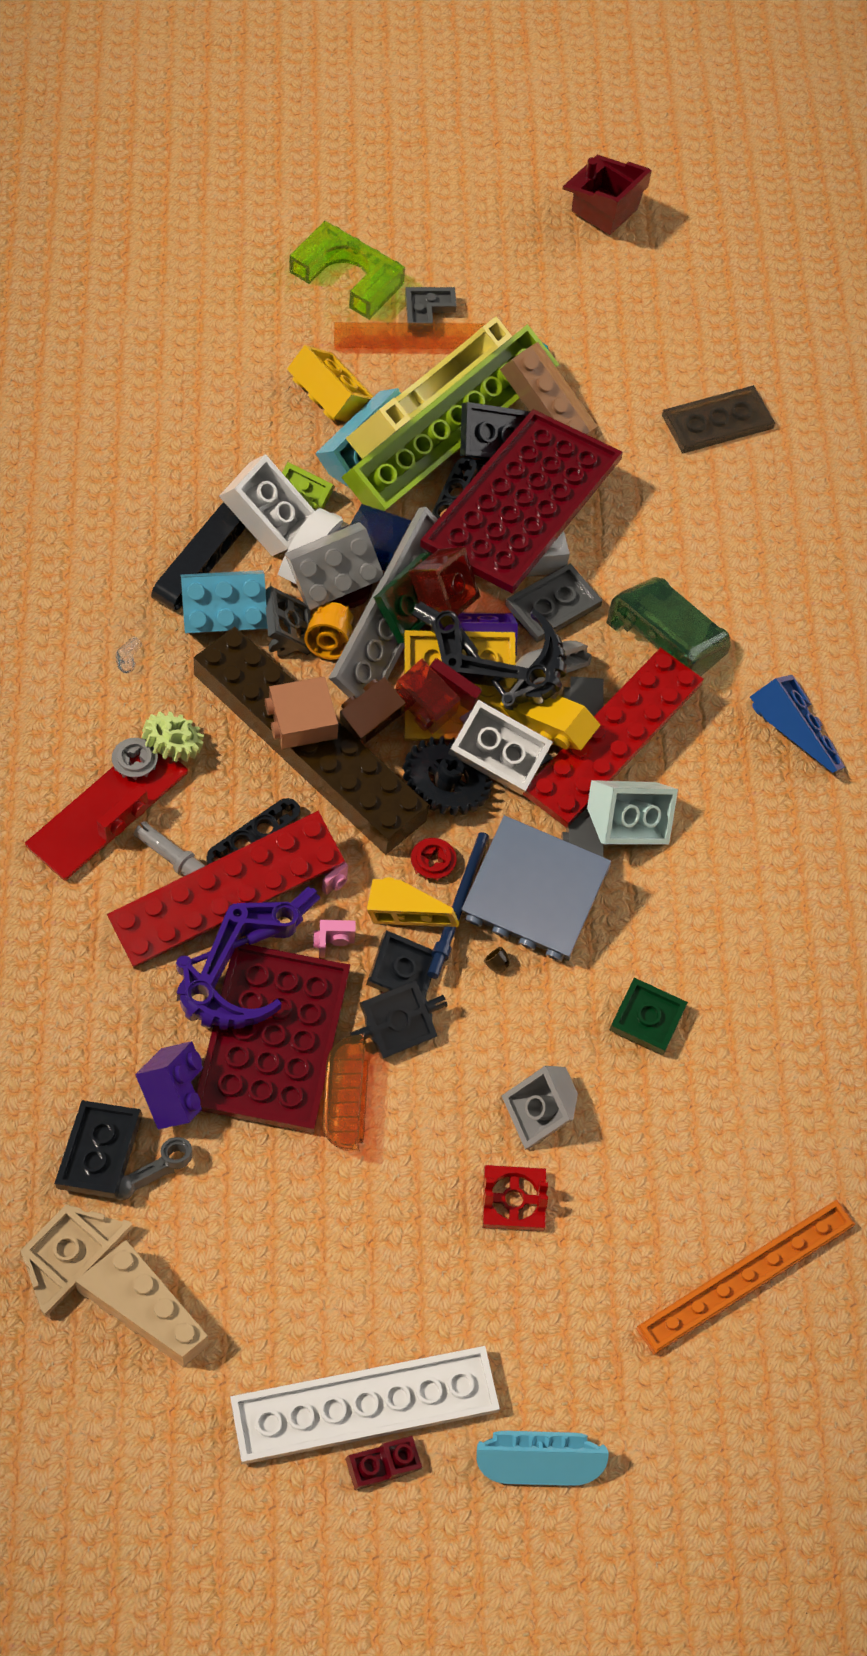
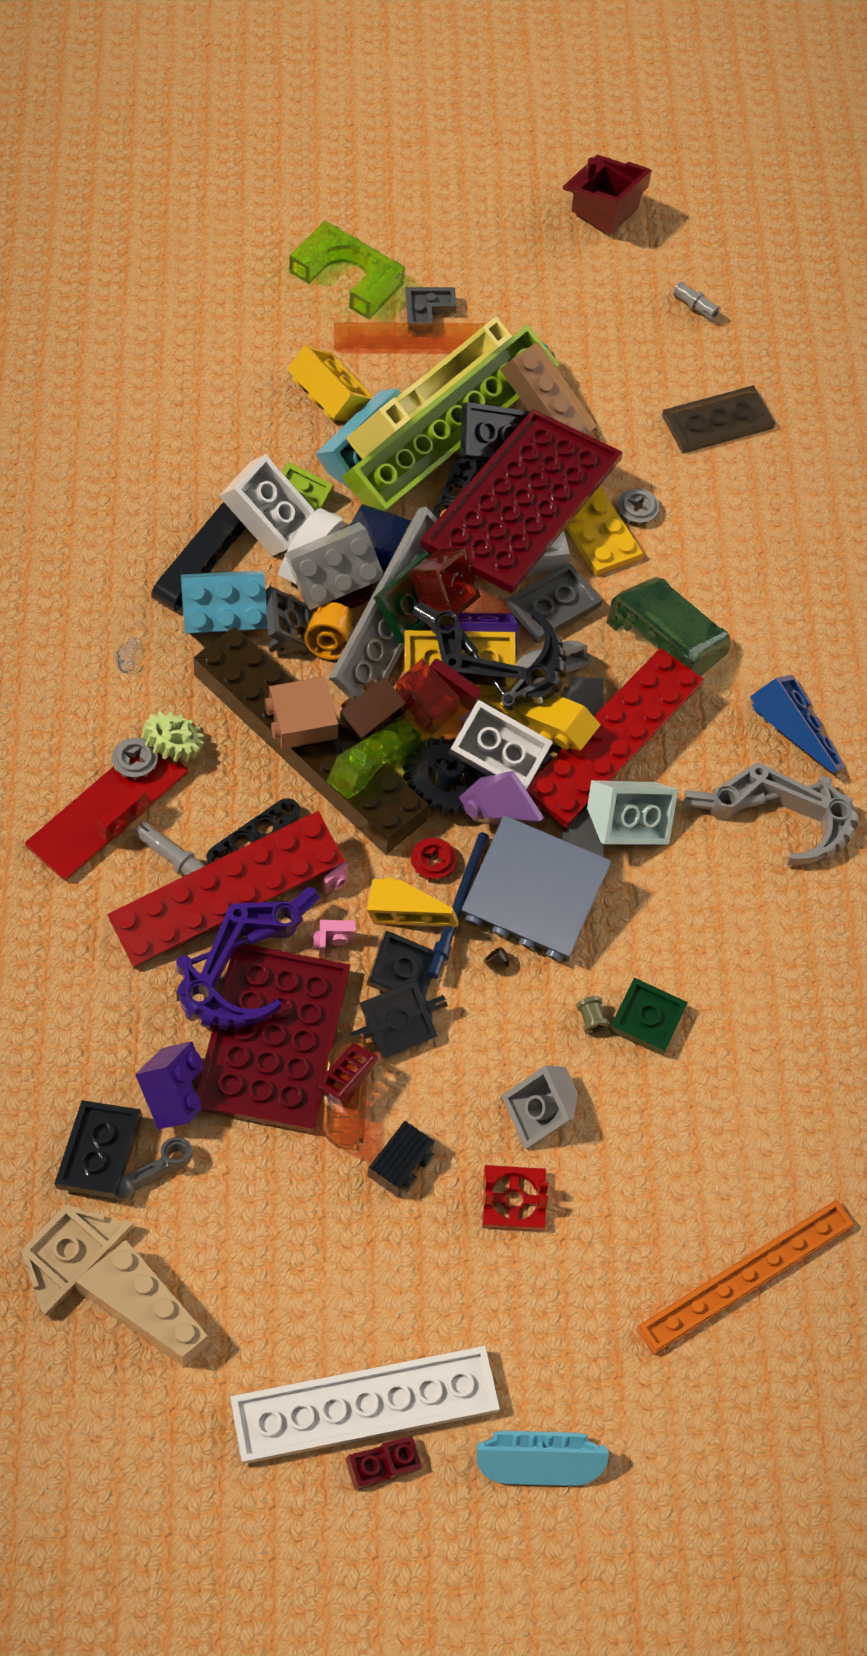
none -> dark red slope [316,1042,379,1108]
none -> clear neon green arch [326,718,421,799]
none -> black brick [367,1121,435,1197]
none -> medium lavender slope [459,771,544,826]
none -> yellow plate [566,486,643,577]
none -> olive bush [576,996,610,1034]
none -> light grey gear [617,489,659,526]
none -> light grey pin [673,281,721,321]
none -> light grey piece [683,763,859,866]

